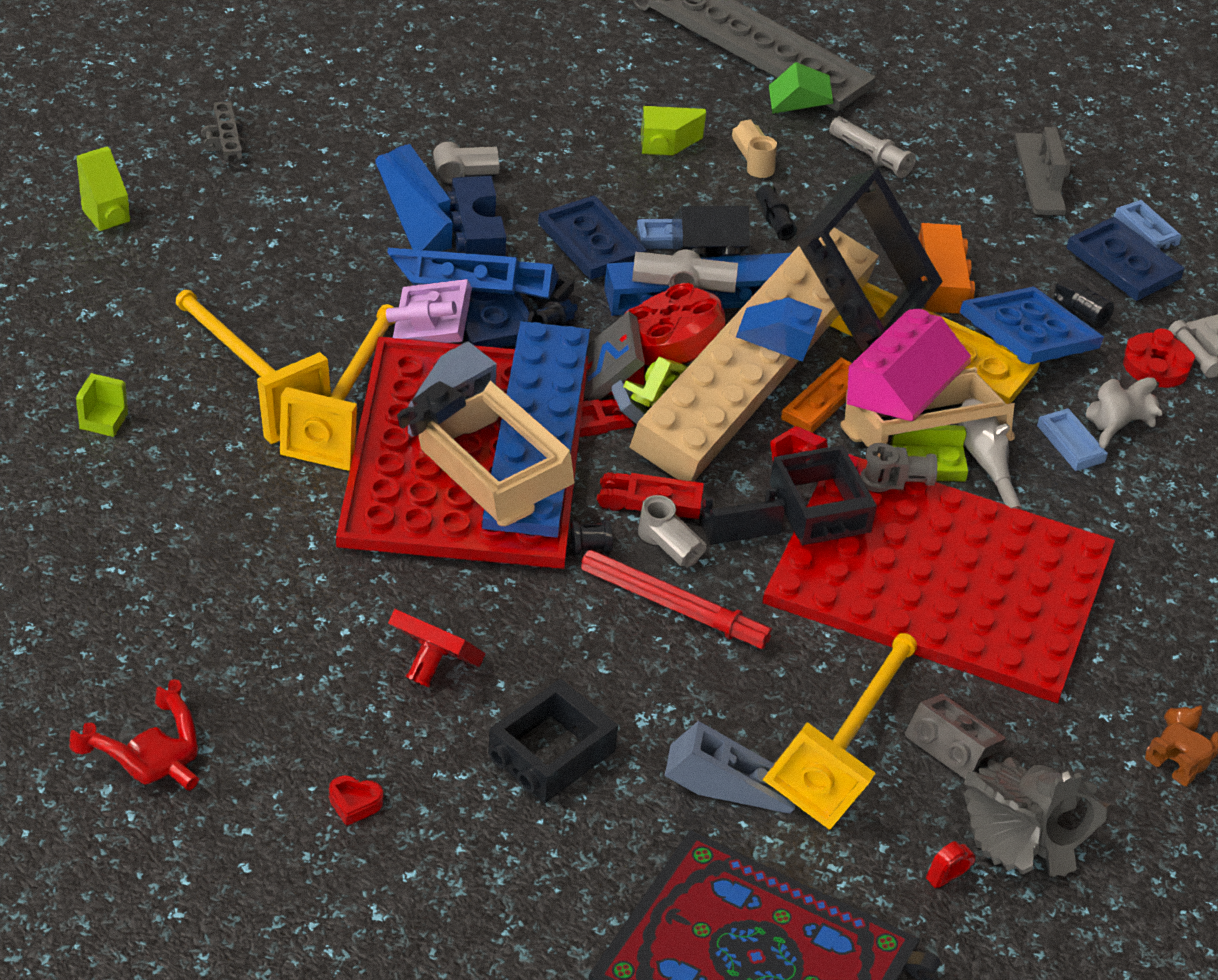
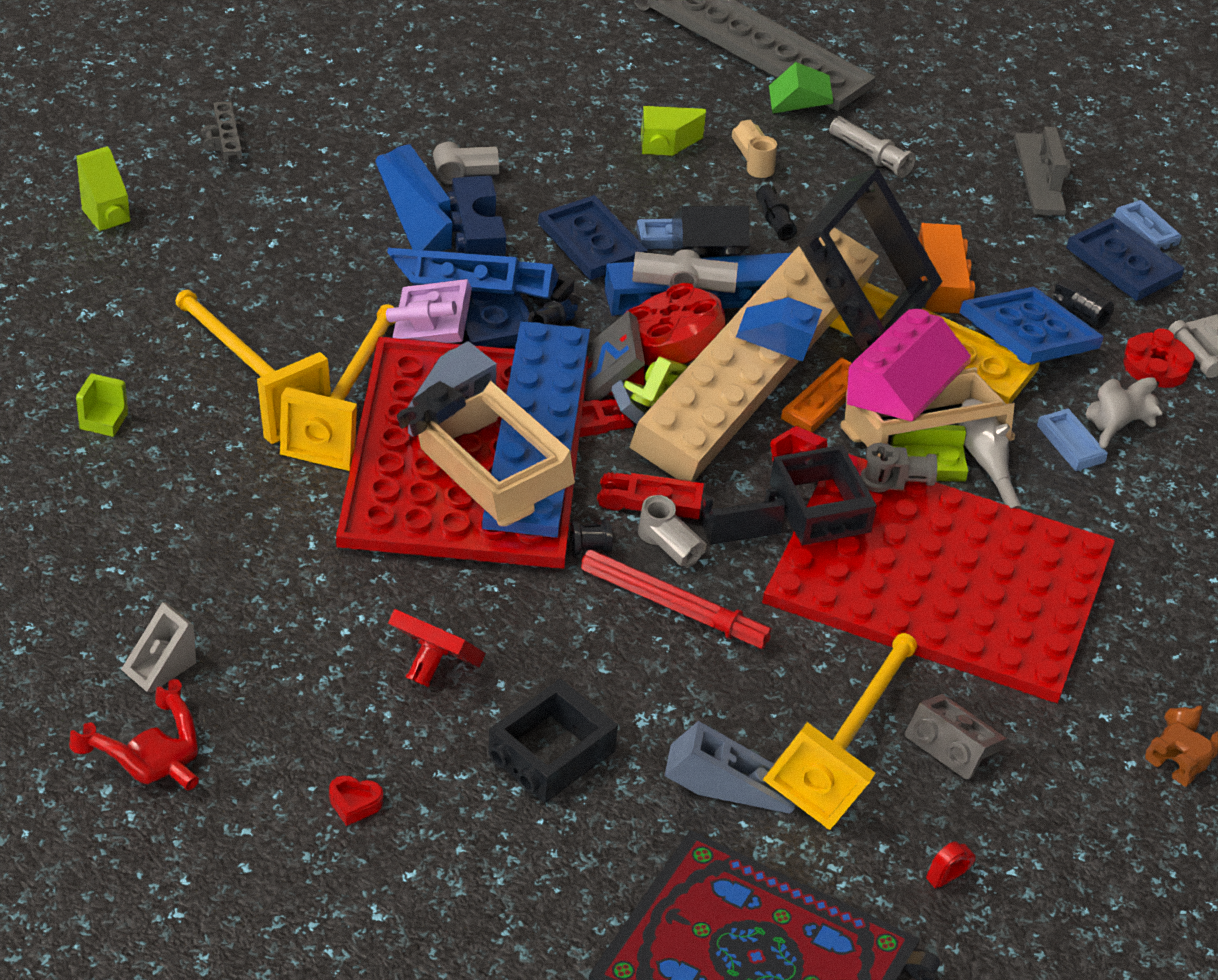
dark grey piece [963,757,1110,877] -> none
none -> light grey slope [121,602,196,693]

